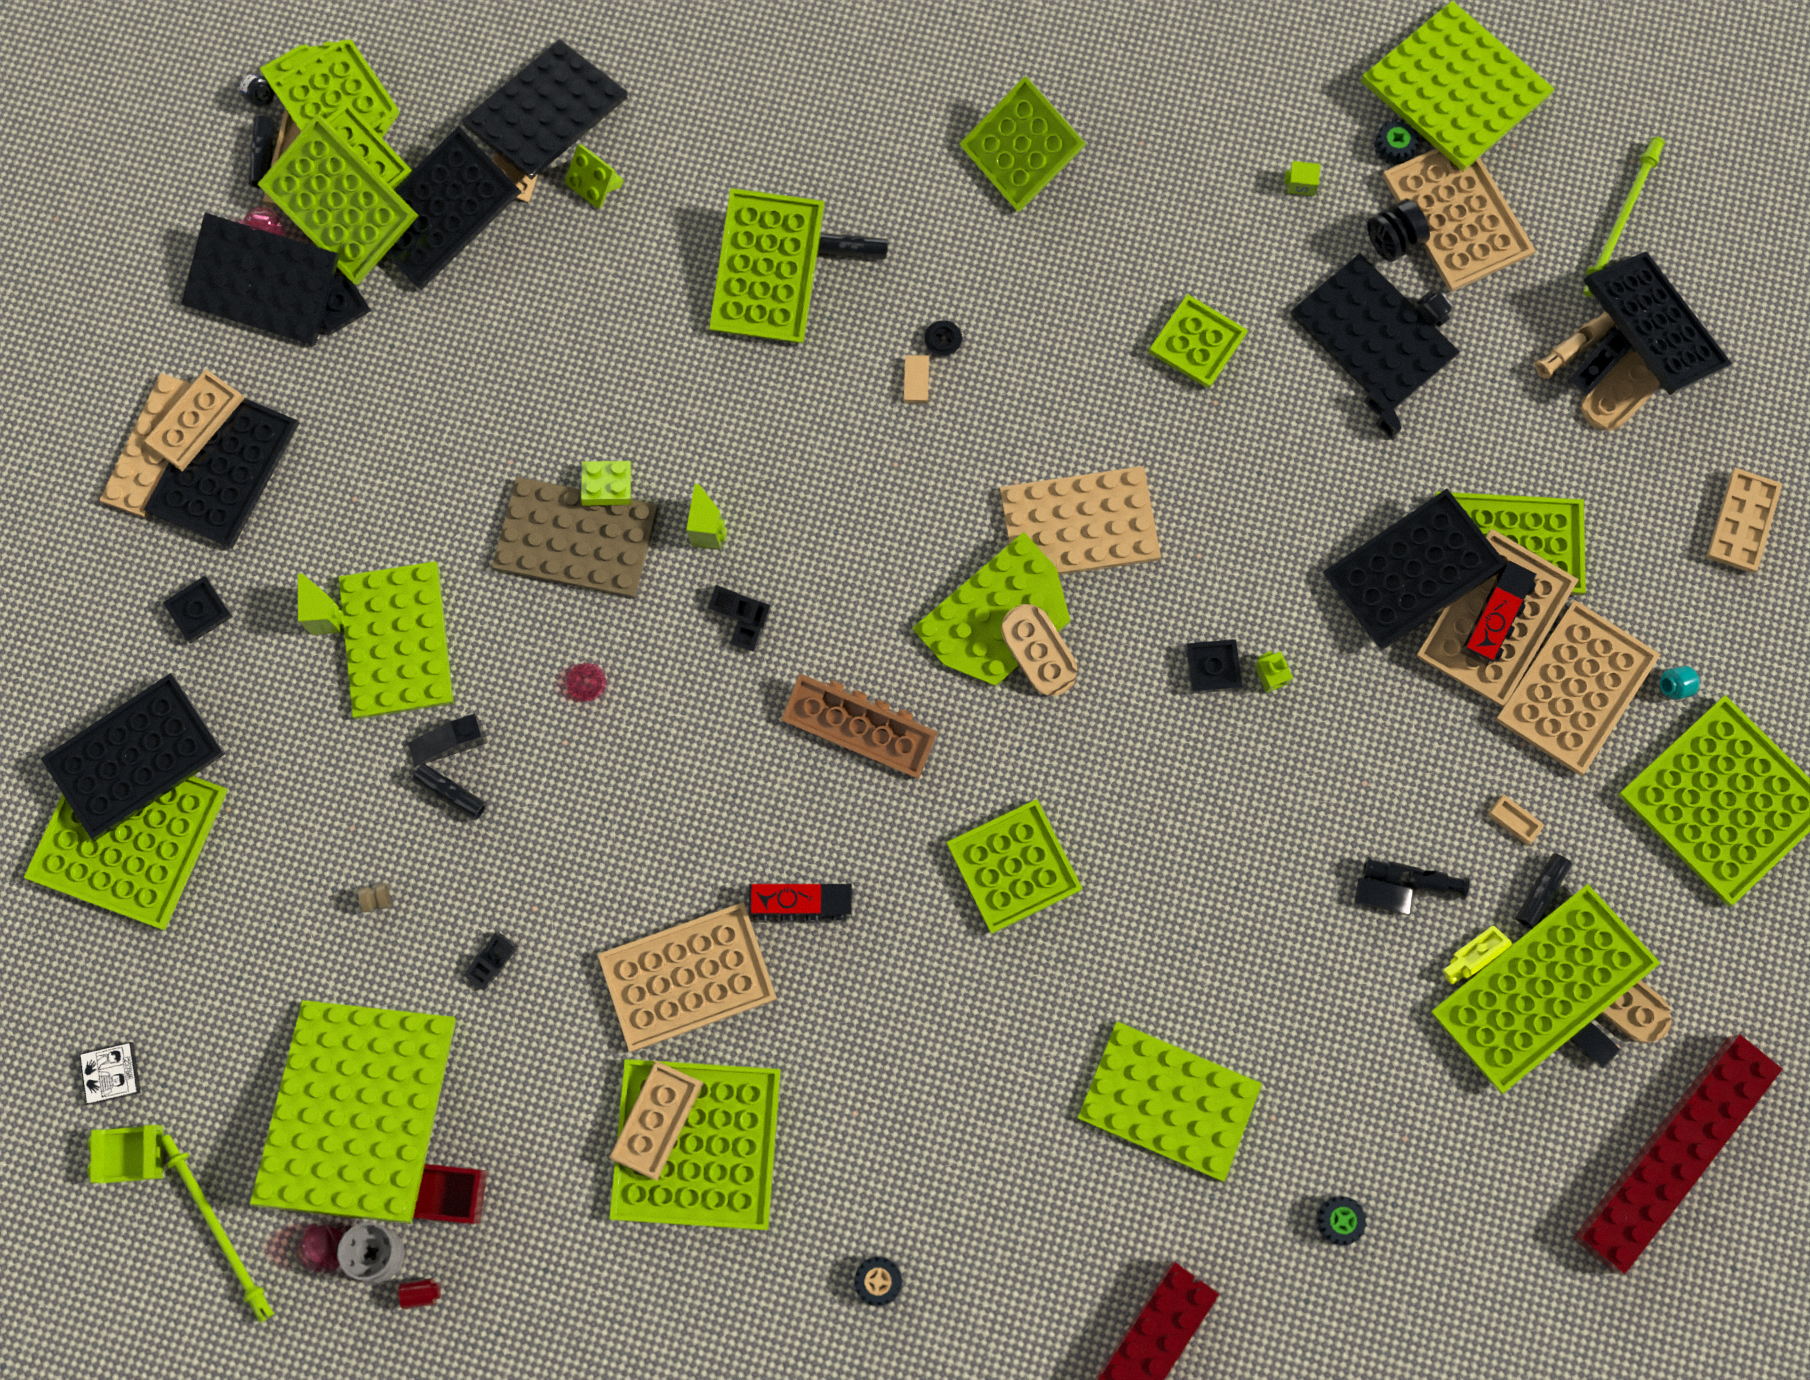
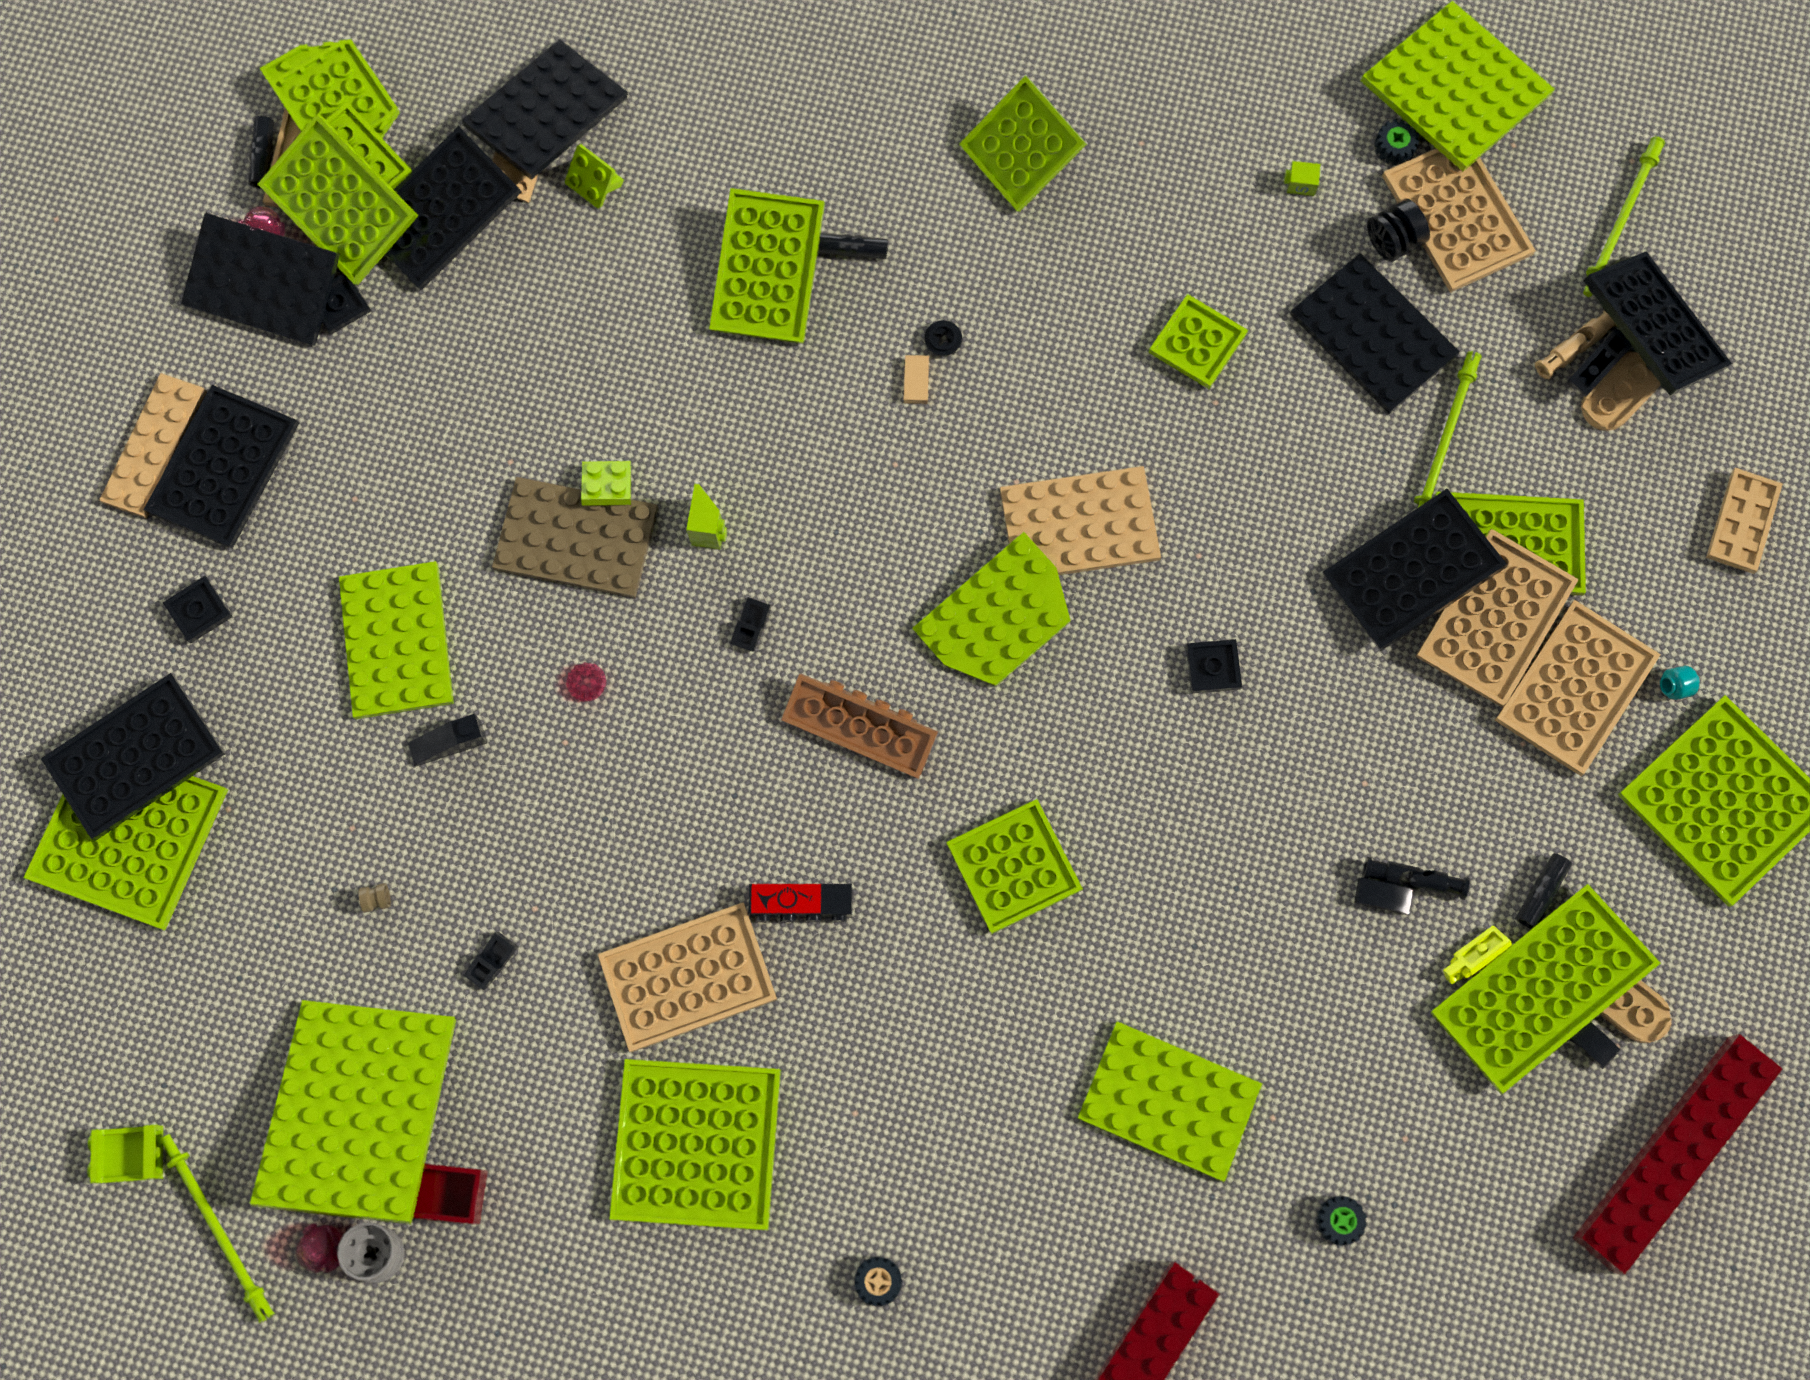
tile [79,1042,141,1105] -> none
tan tile [143,369,245,471] -> none
black head [240,74,275,107] -> none
lime slope [297,573,344,635] -> none
dark red brick [398,1278,441,1310] -> none
black axle [412,764,487,821] -> none
tan tile [609,1060,703,1181] -> none
black slope [708,585,760,625] -> none
tan tile [1001,604,1077,696] -> none
lime brick [1254,651,1293,693] -> none
black slope [1364,387,1402,440] -> none
black head [1416,290,1452,327] -> none
brick [1460,560,1537,666] -> none
tan tile [1487,794,1545,846] -> none
none -> lime bar [1413,351,1482,507]

